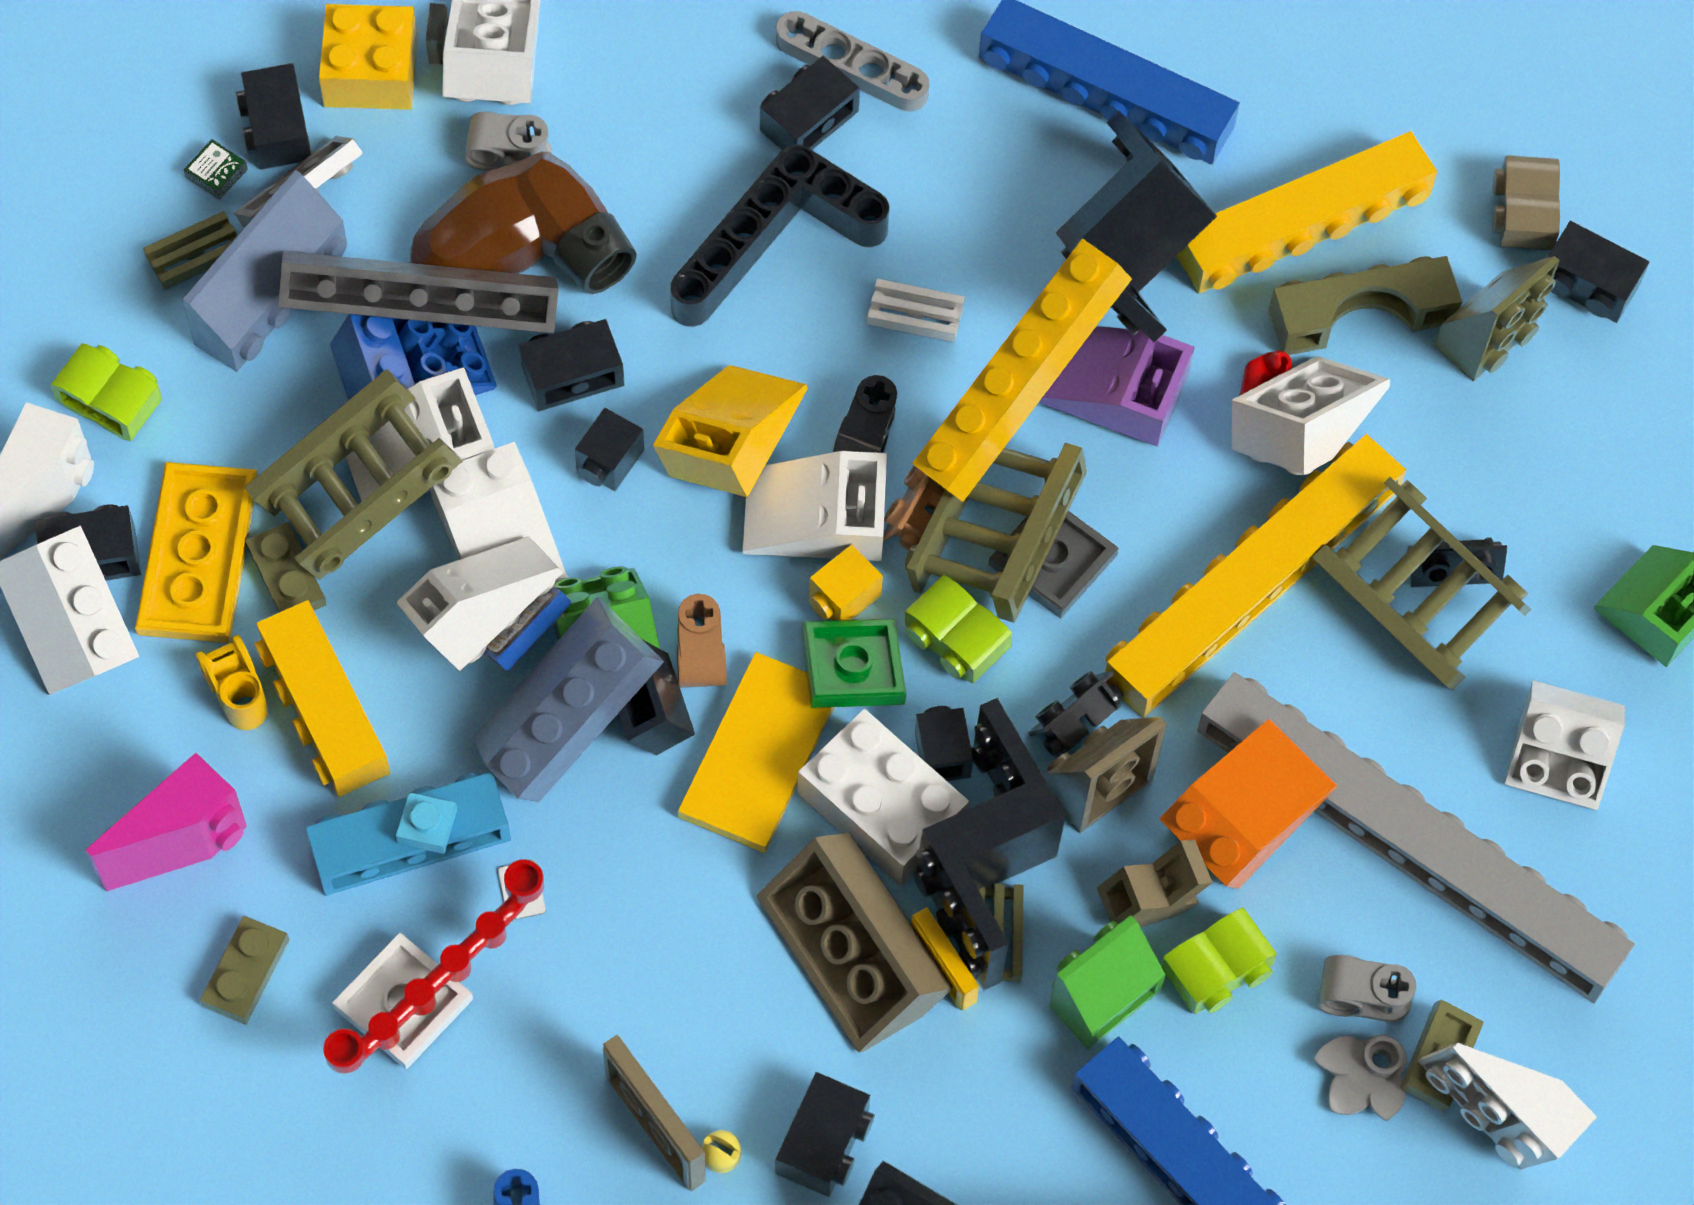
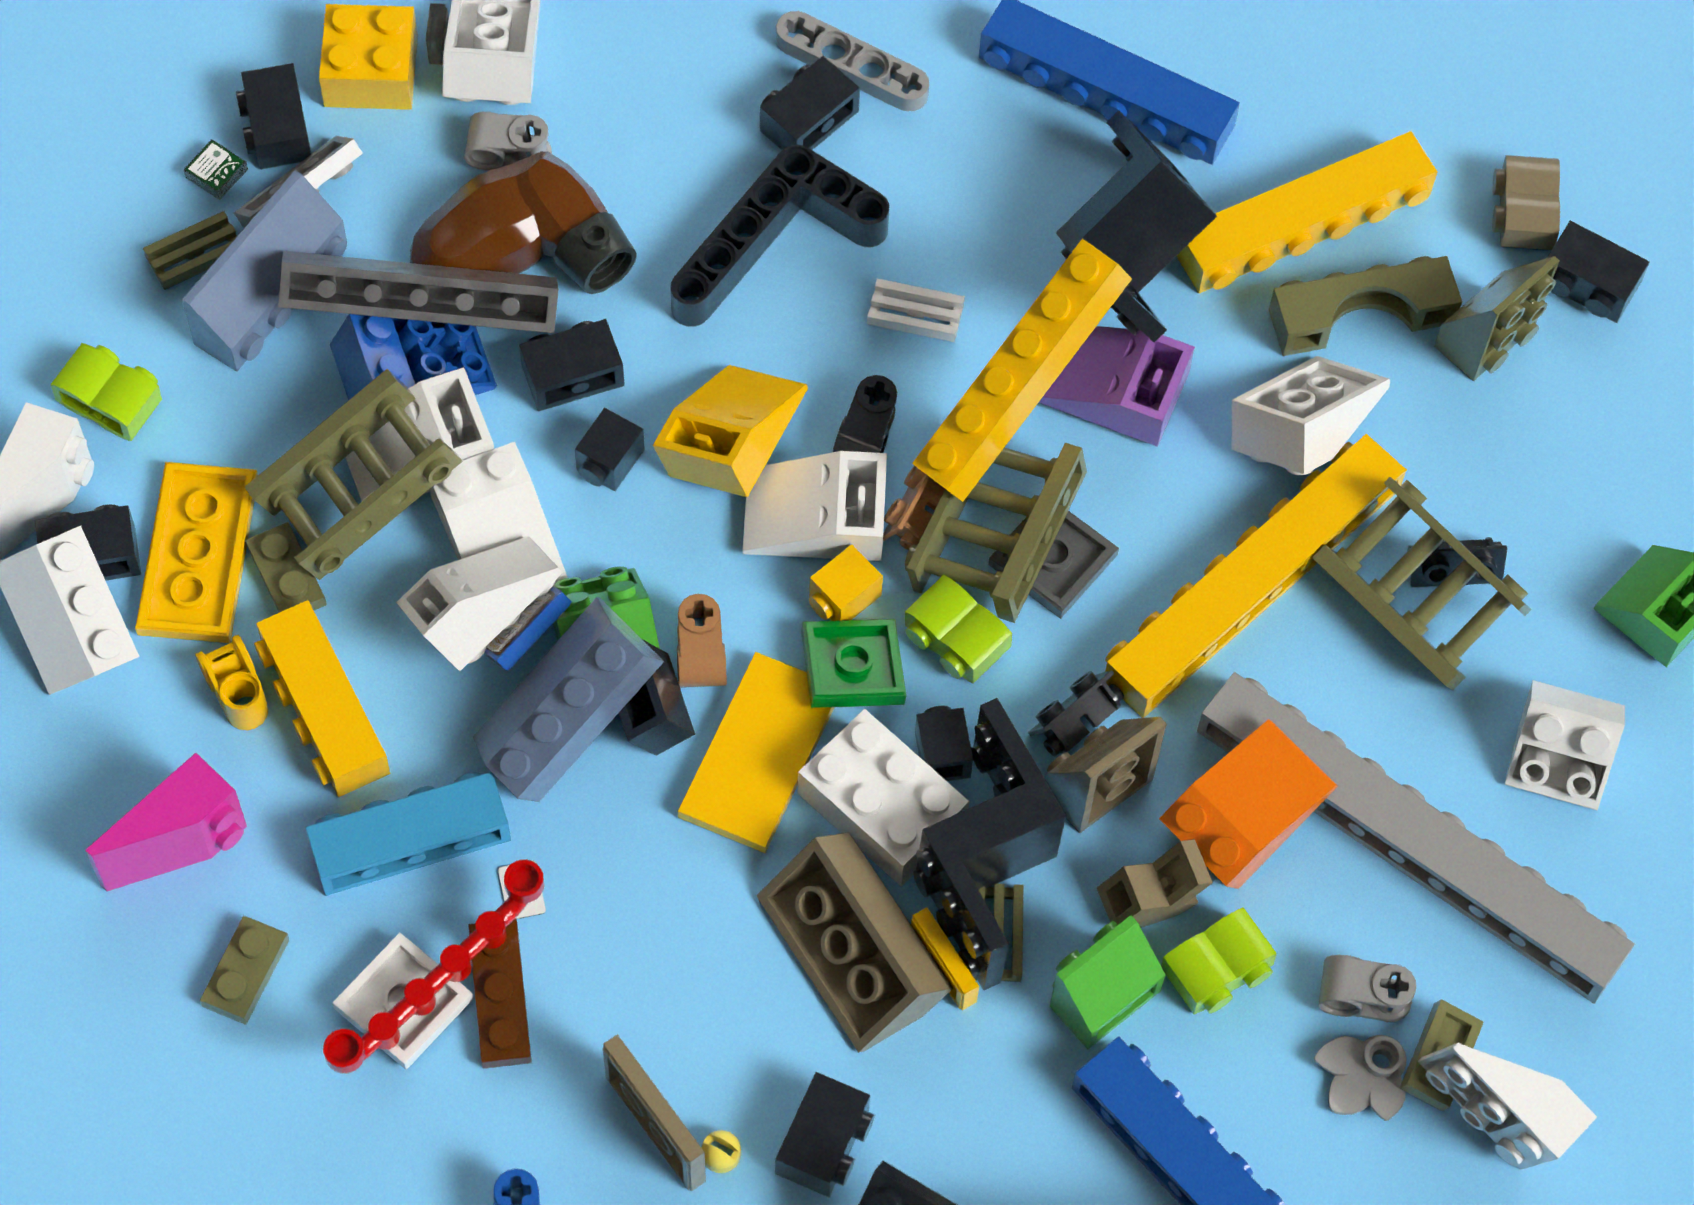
medium azure plate [396,792,457,854] -> none
red arm [1239,350,1292,396] -> none
none -> reddish brown plate [468,919,532,1069]

